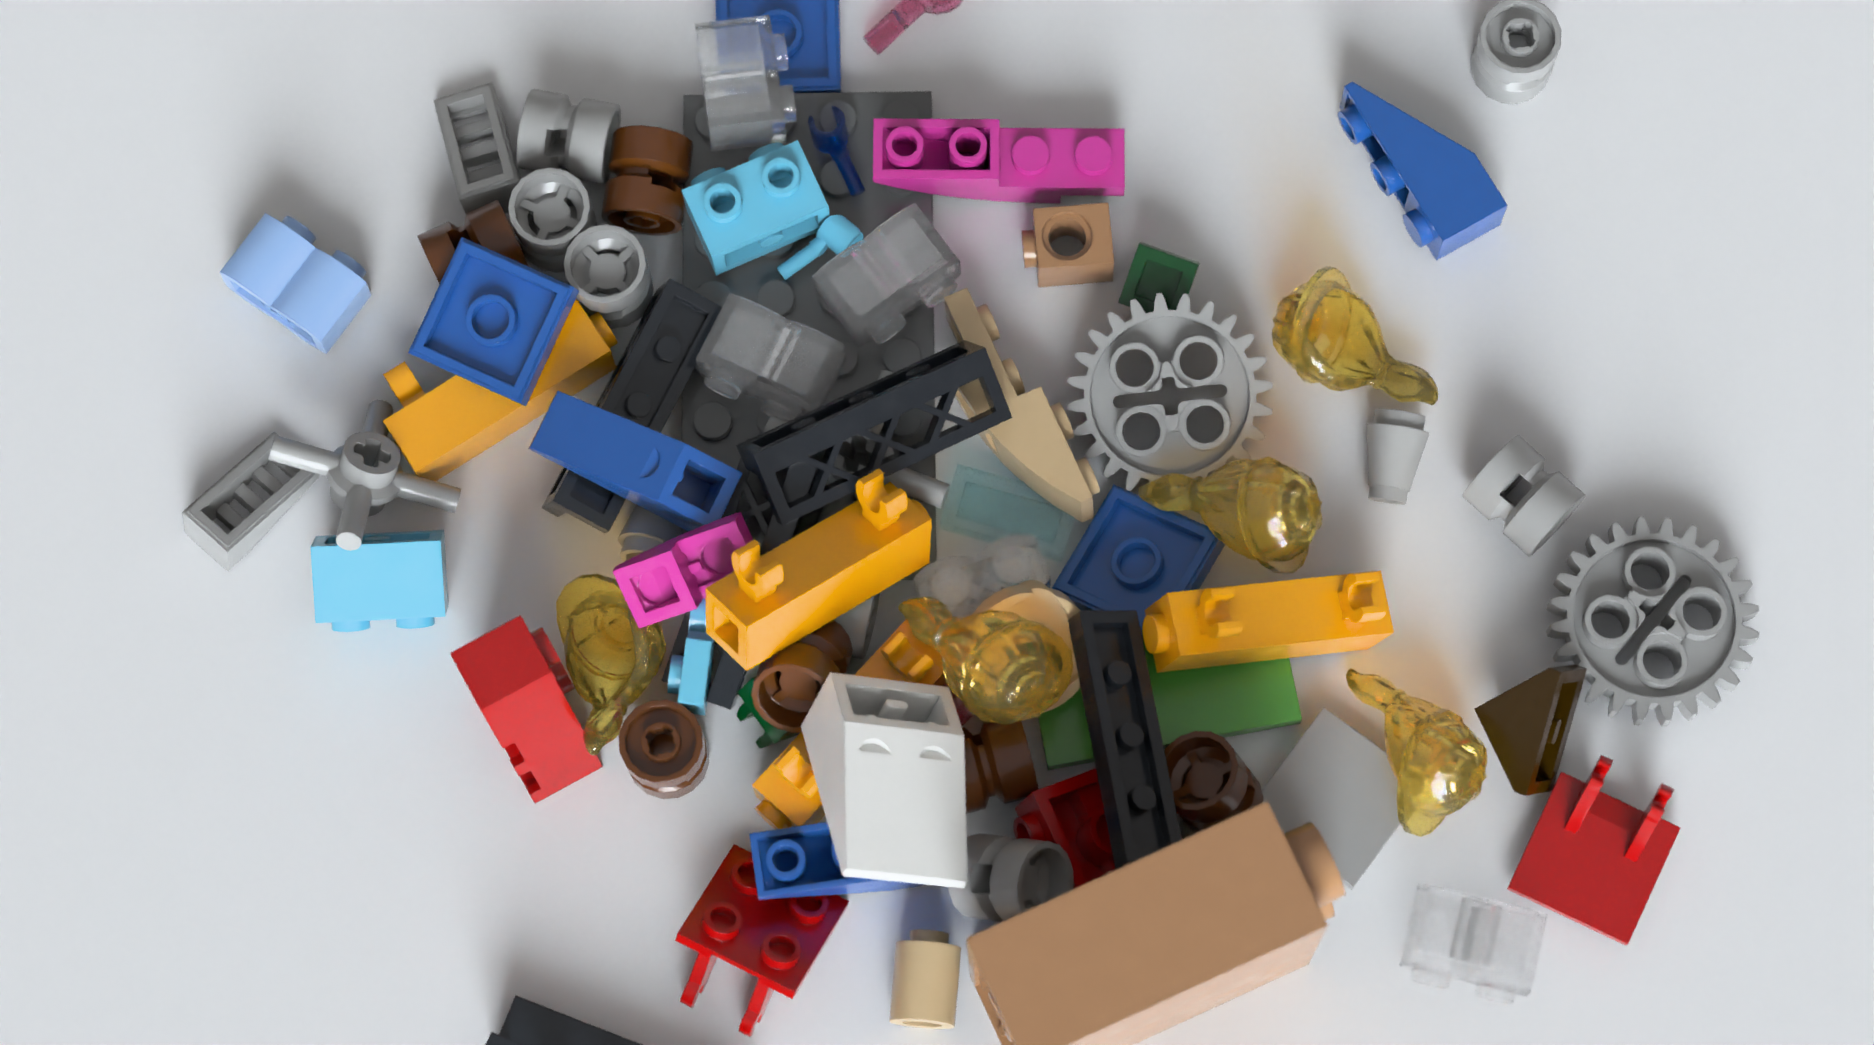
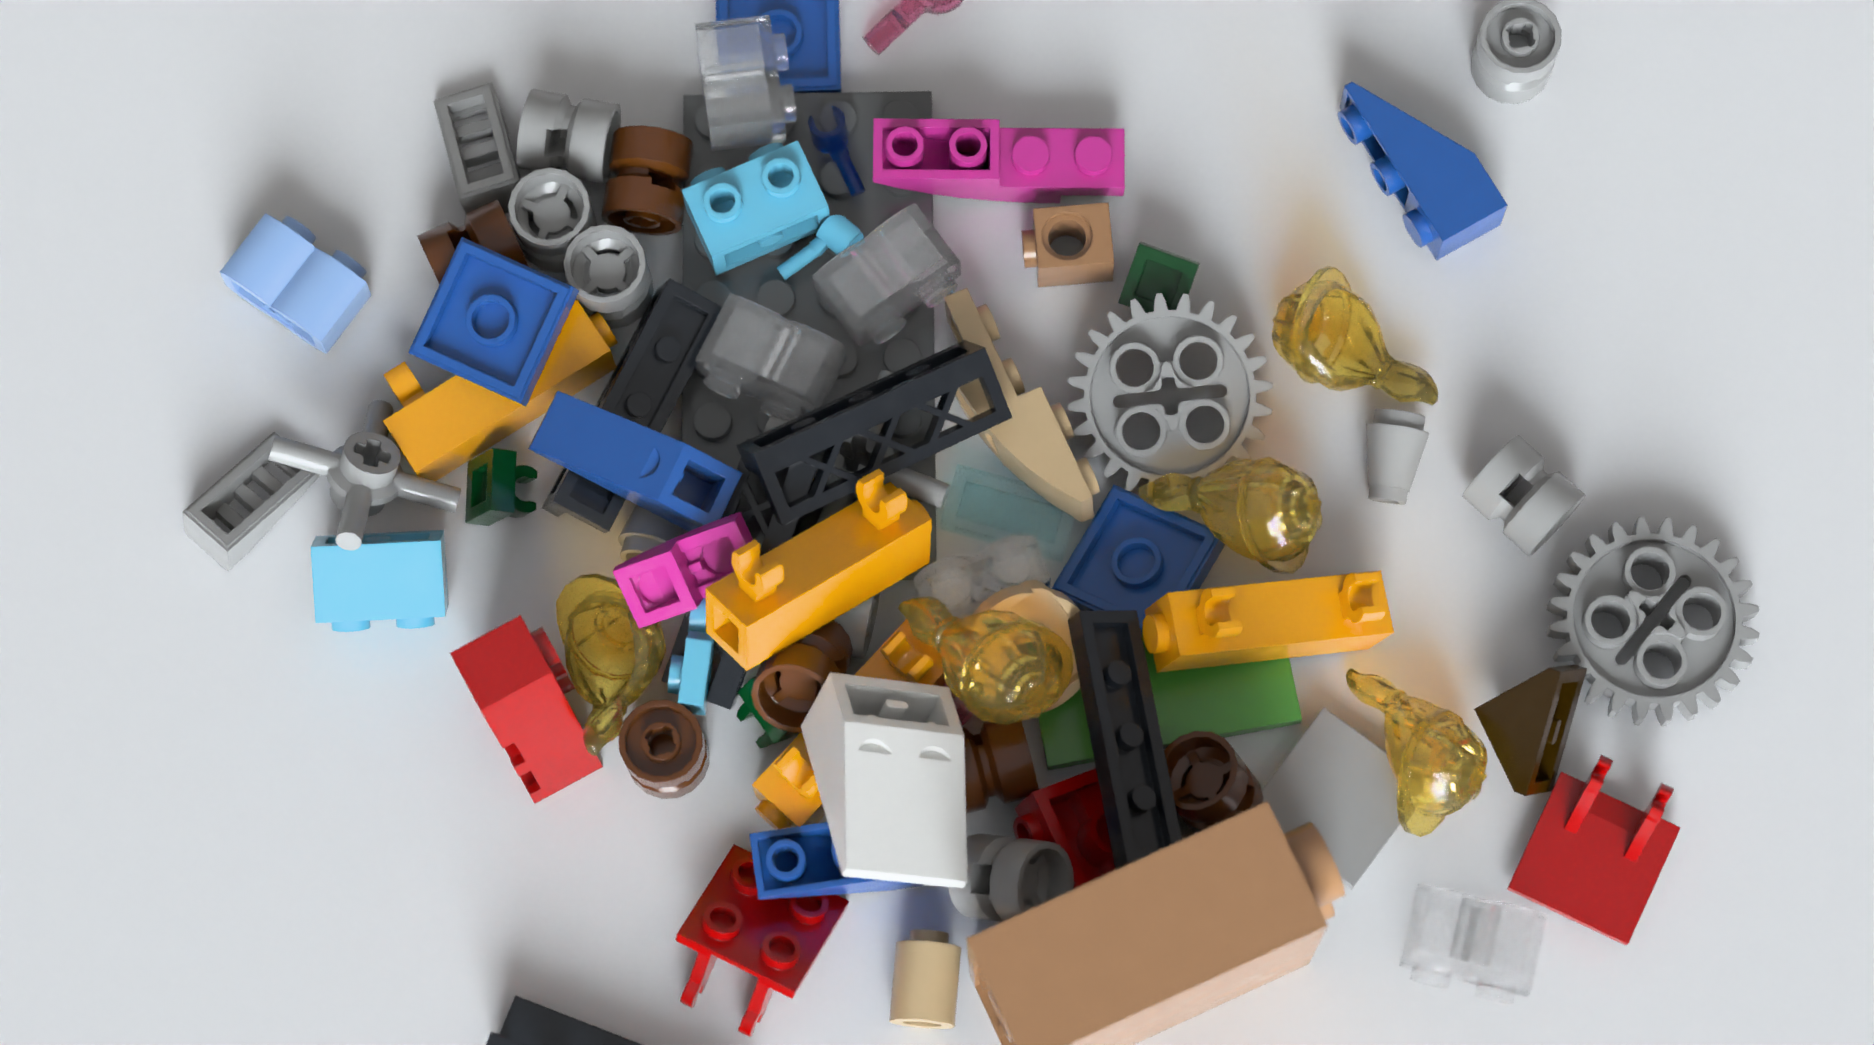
none -> dark green tile [465,448,538,526]

